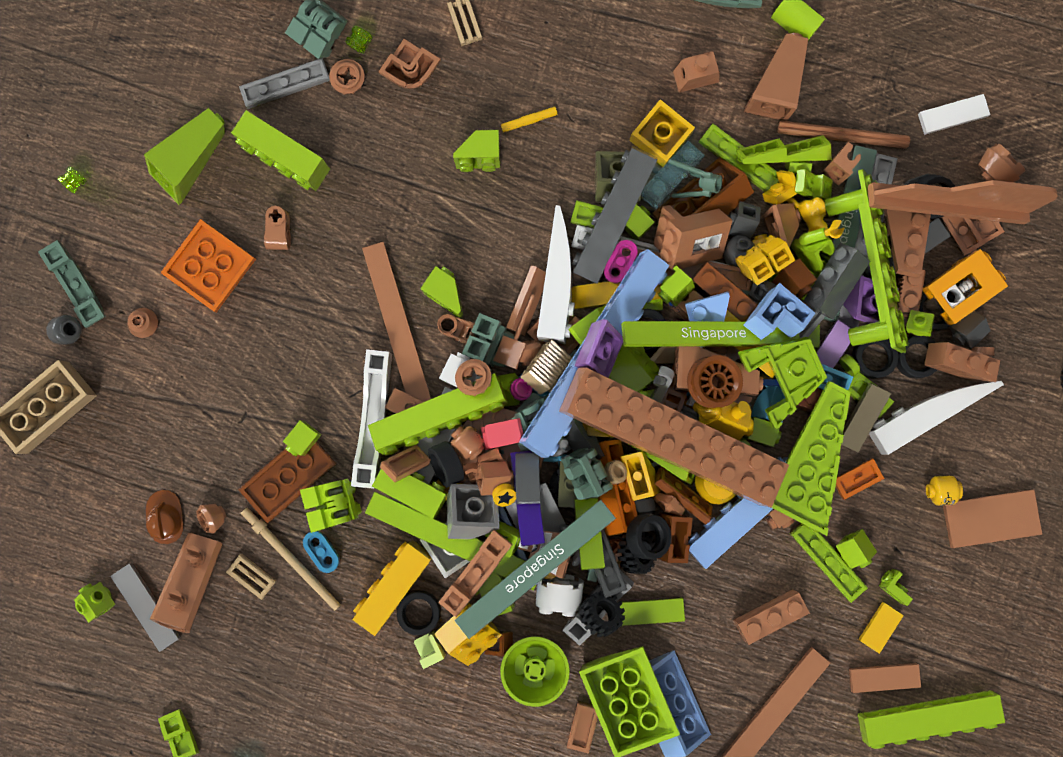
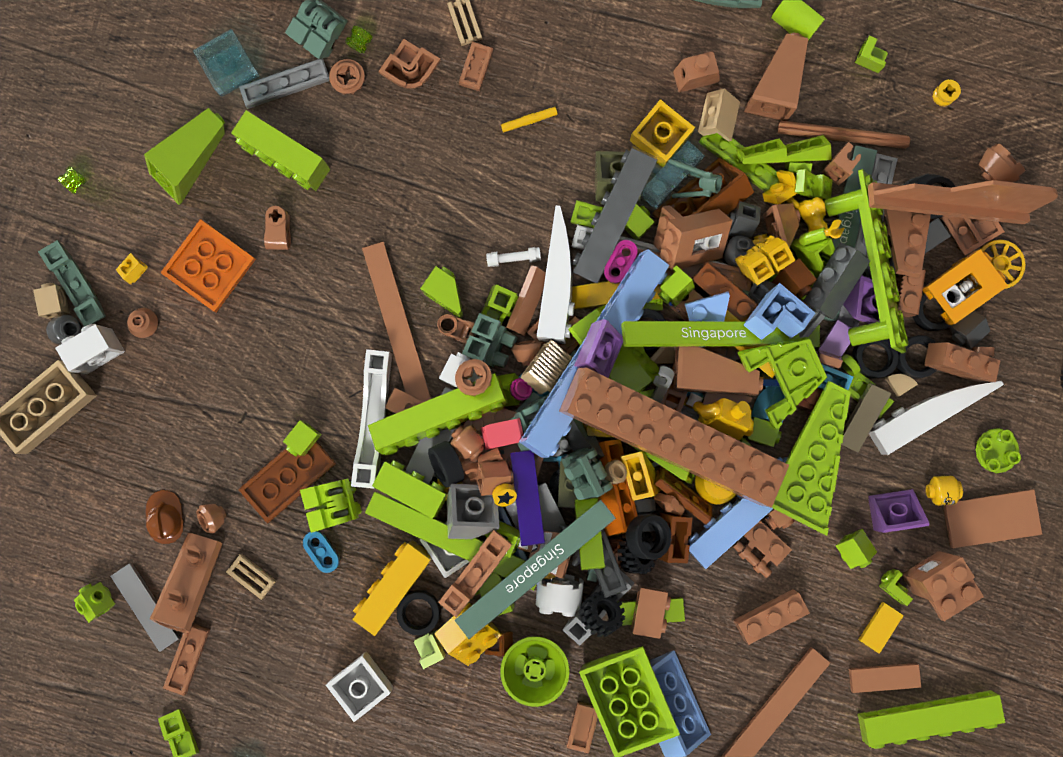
tan bar [241,507,341,611] -> none
nougat tile [380,445,431,482] -> none
lime slope [453,130,500,172] -> none
nougat piece [493,294,535,369] -> none
dark grey slope [515,453,540,504] -> none
dark orange wheel [687,355,743,408] -> none
lime tile [789,523,868,603] -> none
orange plate [836,458,884,500] -> none
lime bracket [906,310,934,337] -> none
white tile [918,94,990,135] -> none
none -> tan brick [33,283,70,319]
none -> white brick [55,324,125,374]
none -> yellow bracket [116,253,148,285]
none -> nougat tile [163,624,210,696]
none -> clear light blue brick [193,29,260,97]
none -> white brick [326,651,394,722]
none -> nougat plate [459,41,493,92]
none -> lime brick [481,285,518,325]
none -> white bar [486,247,541,267]
none -> nougat brick [631,585,671,639]
none -> tan panel [698,88,740,141]
none -> nougat plate [732,520,792,578]
none -> nougat tile [817,350,843,369]
none -> lime panel [854,35,888,73]
none -> medium lavender slope [868,489,929,533]
none -> tan tile [885,374,918,397]
none -> nougat brick [902,551,984,621]
none -> yellow wheel [932,79,961,107]
none -> lime dish [975,428,1021,473]
none -> yellow wheel [981,240,1026,289]

